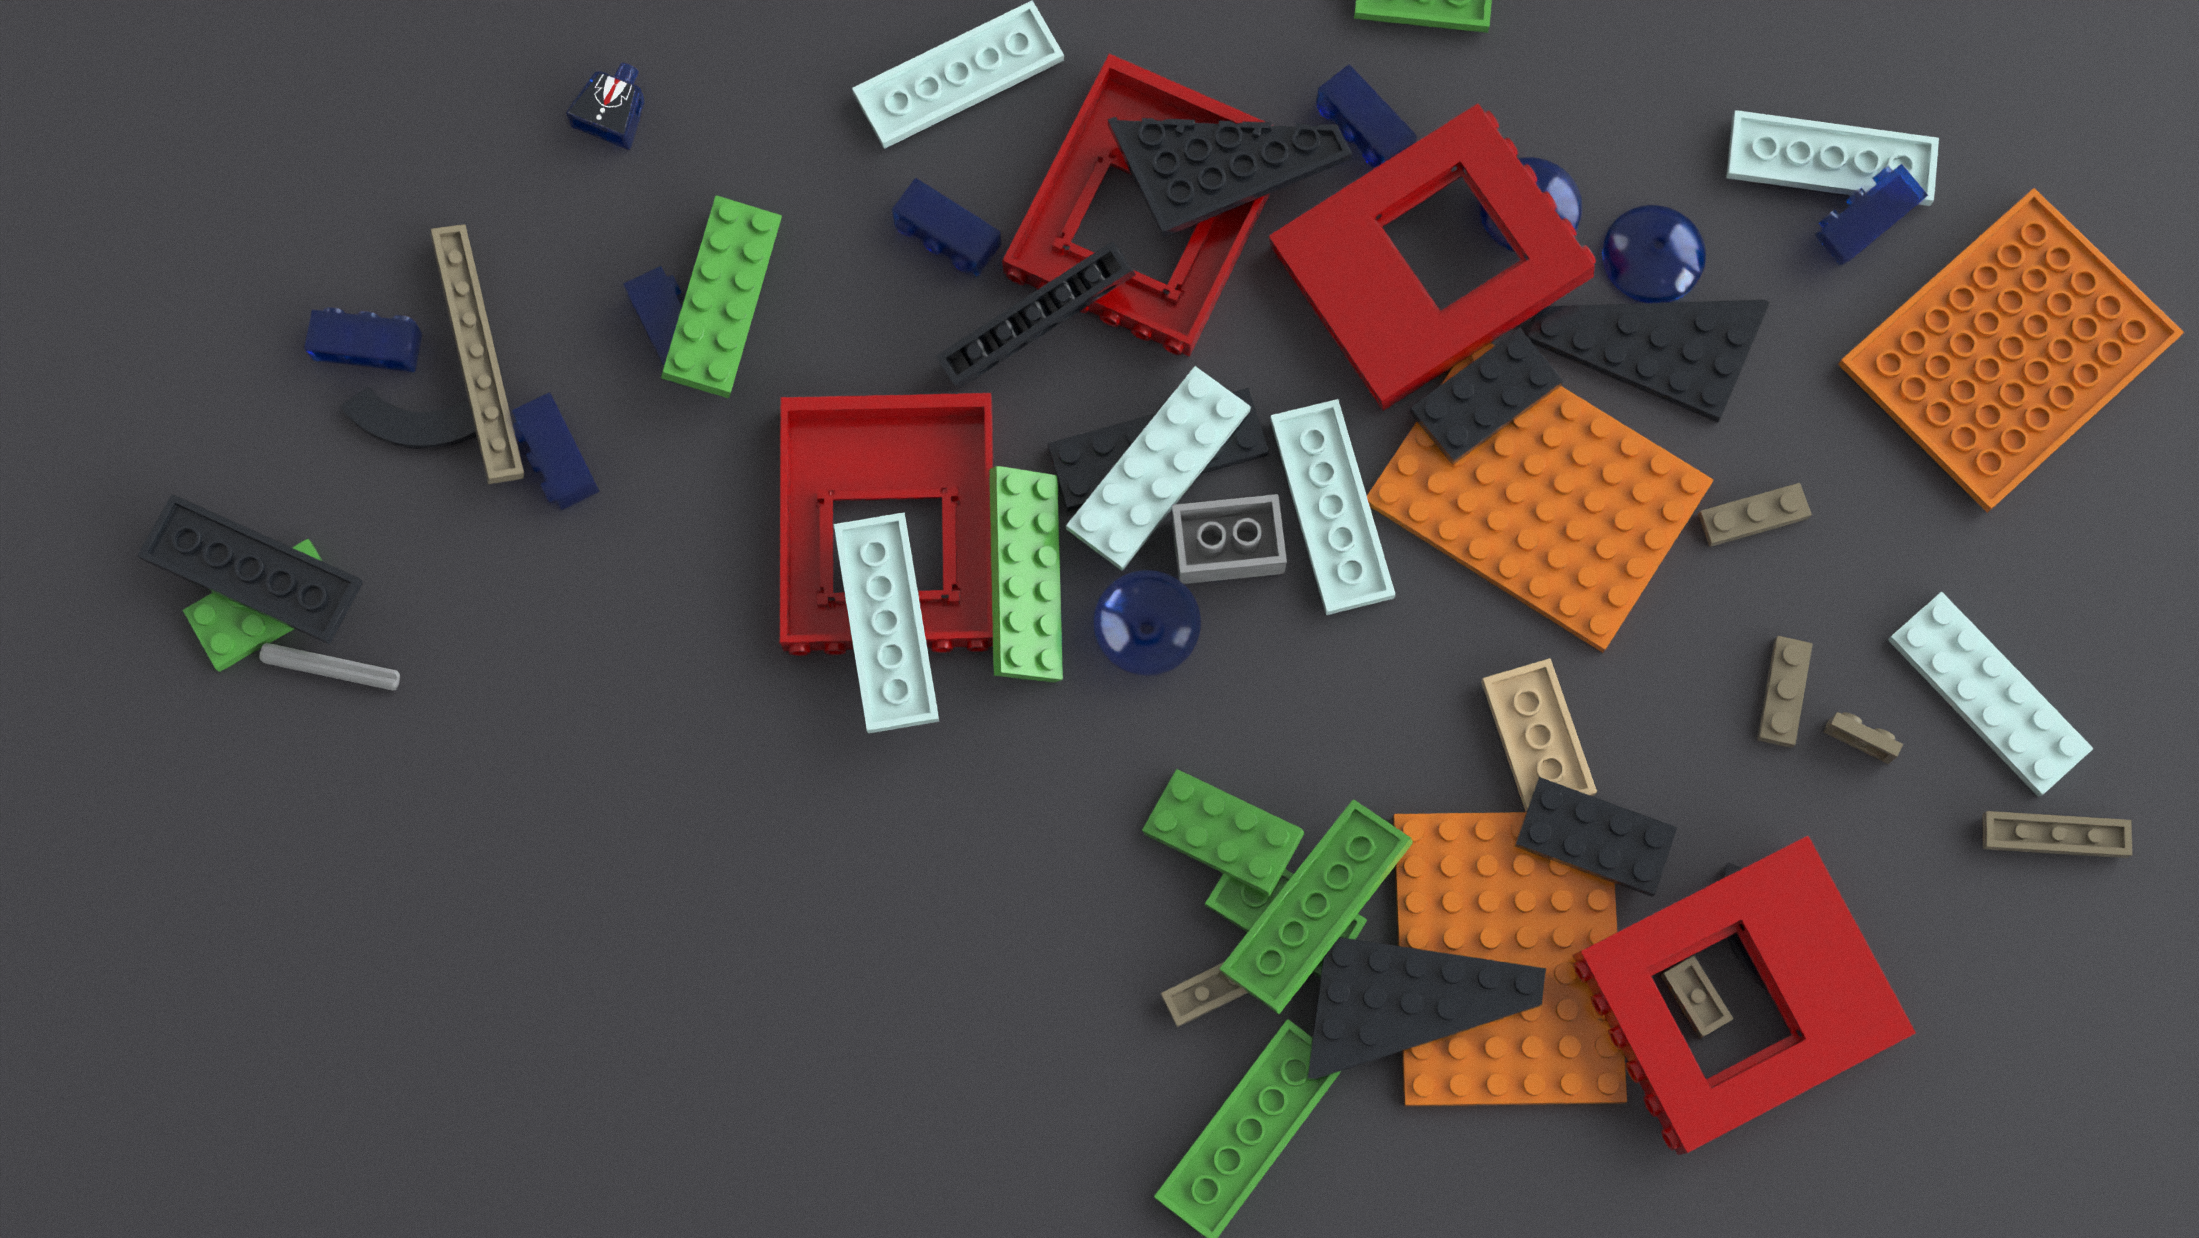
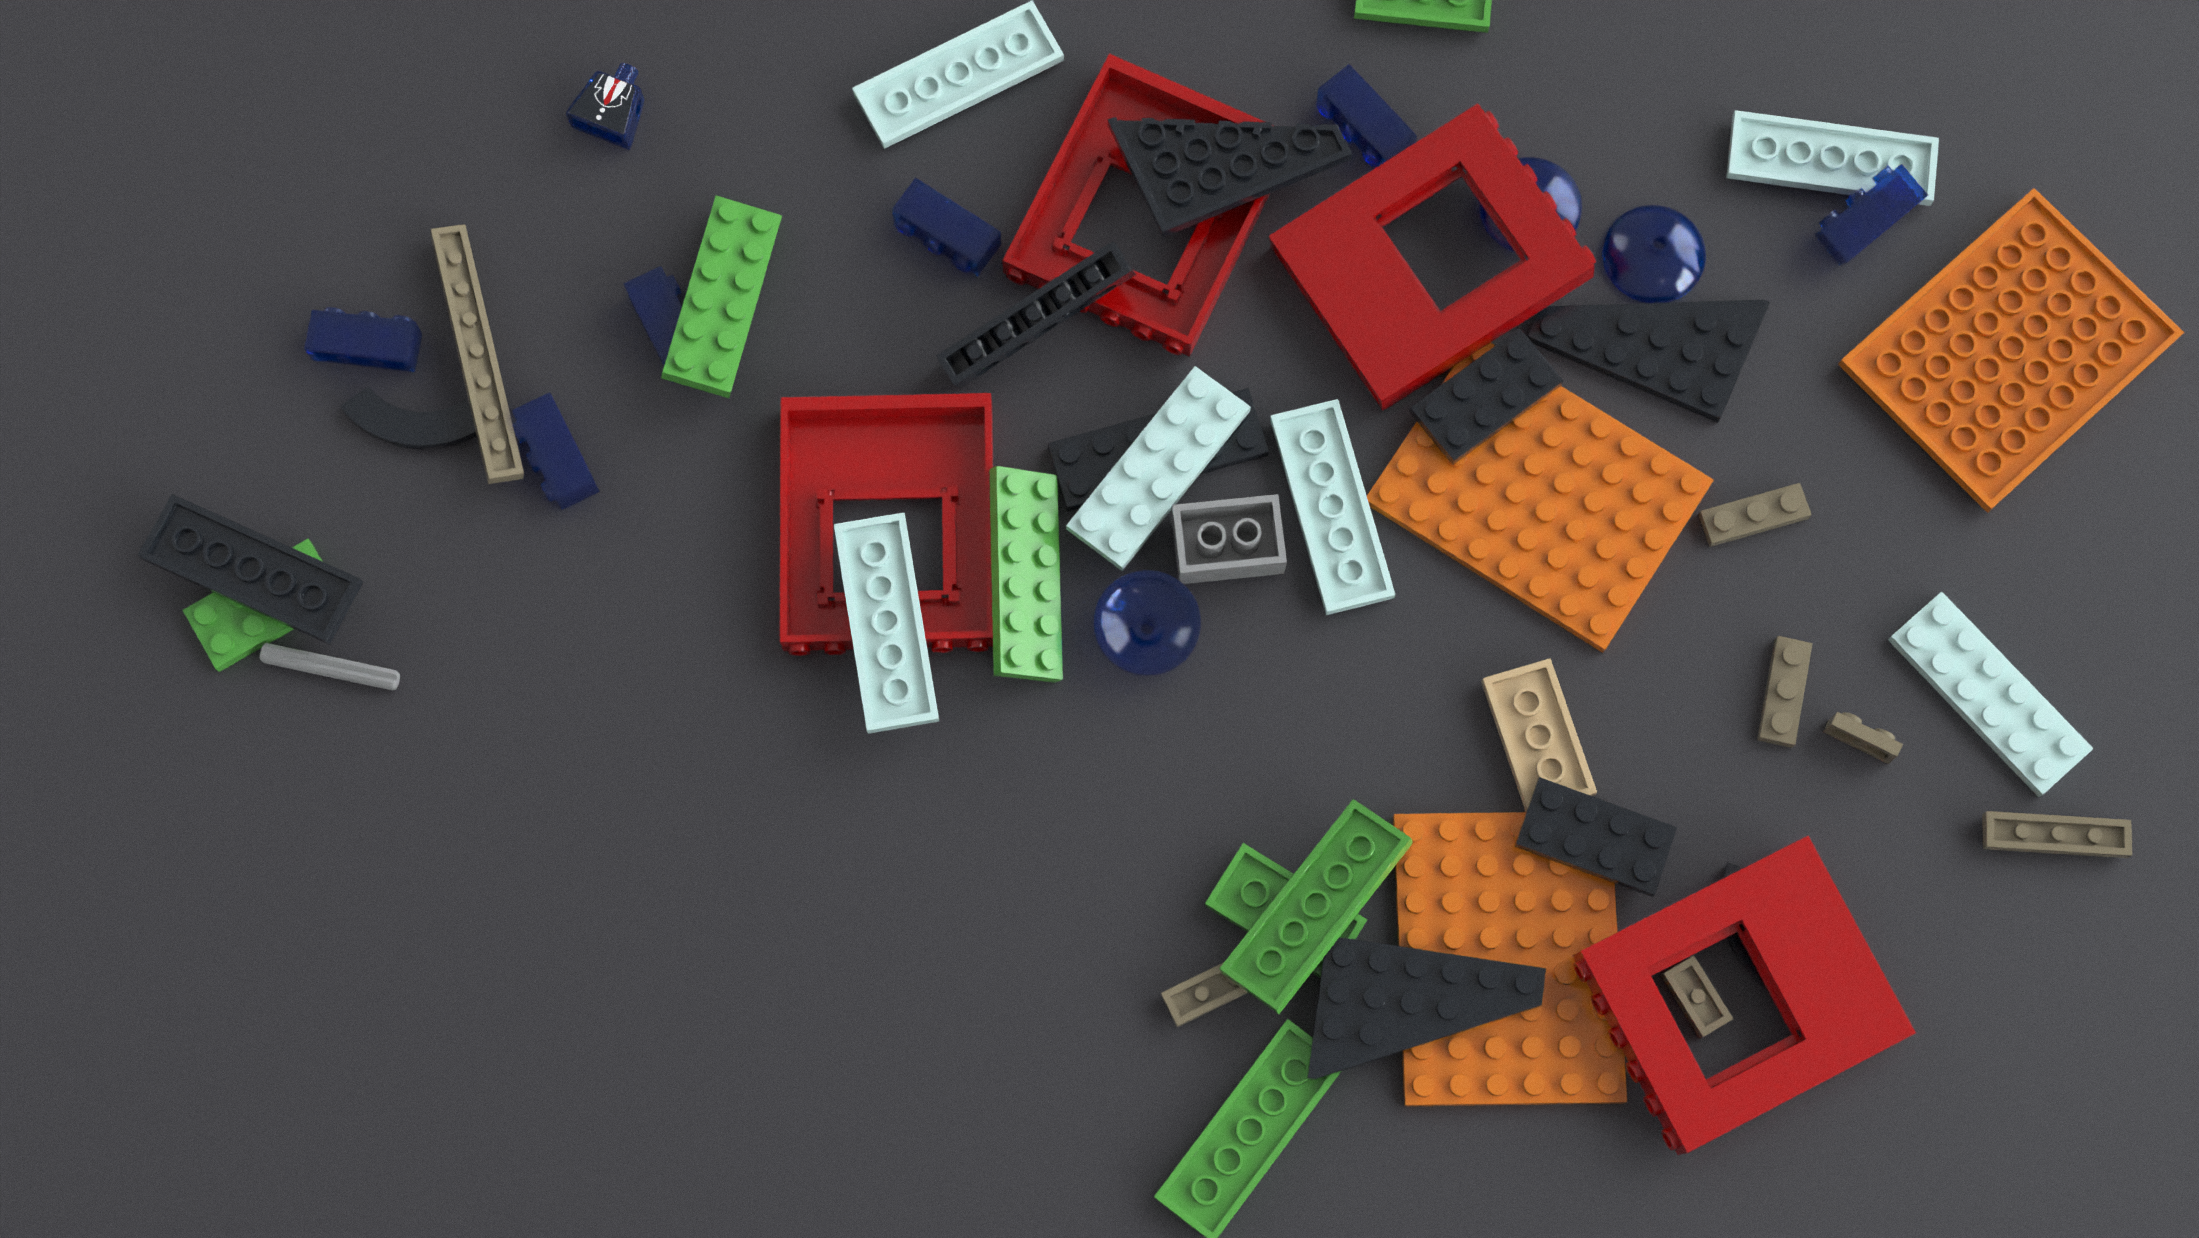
bright green plate [1142,769,1304,896] -> none

